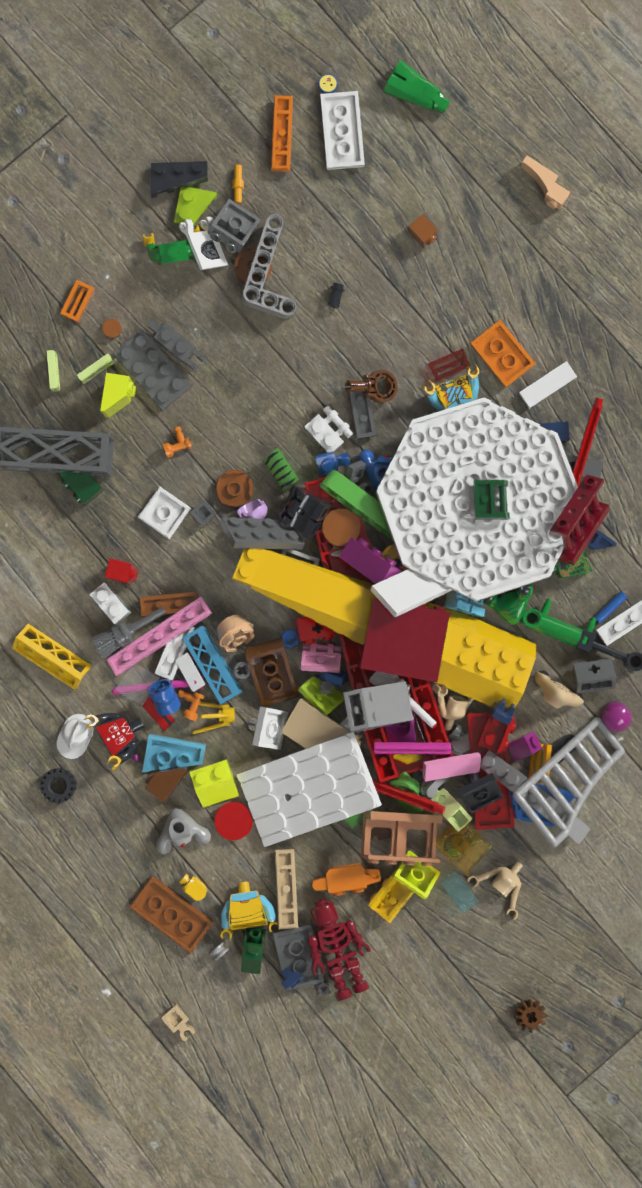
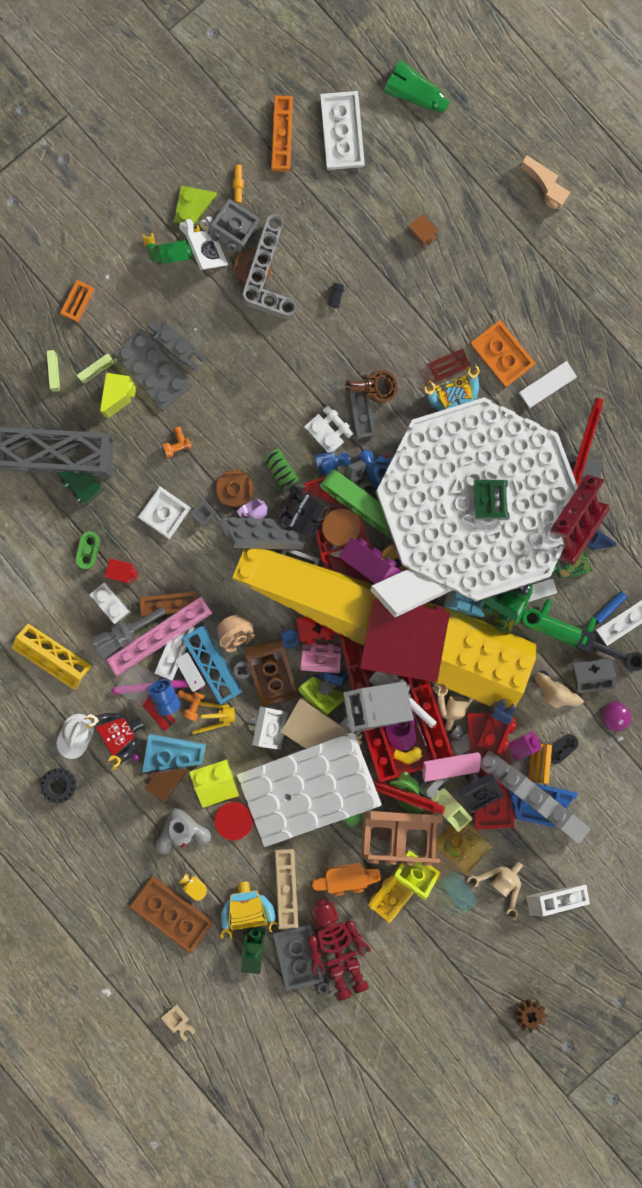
dark orange tile [102,319,122,339] -> none
black wing [150,161,208,199] -> none
light grey bush [209,942,228,961] -> none
dark blue tile [281,967,305,991] -> none
light yellow tile [319,74,337,94] -> none
dark pink axle [374,742,451,754] -> none
light grey bar [513,717,625,847] -> none
dark blue tile [540,422,570,442] -> none
none -> bright green plate [76,531,100,570]
none -> dark green plate [479,597,518,634]
none -> white slope [526,885,590,916]
none -> white sticker [528,579,557,602]

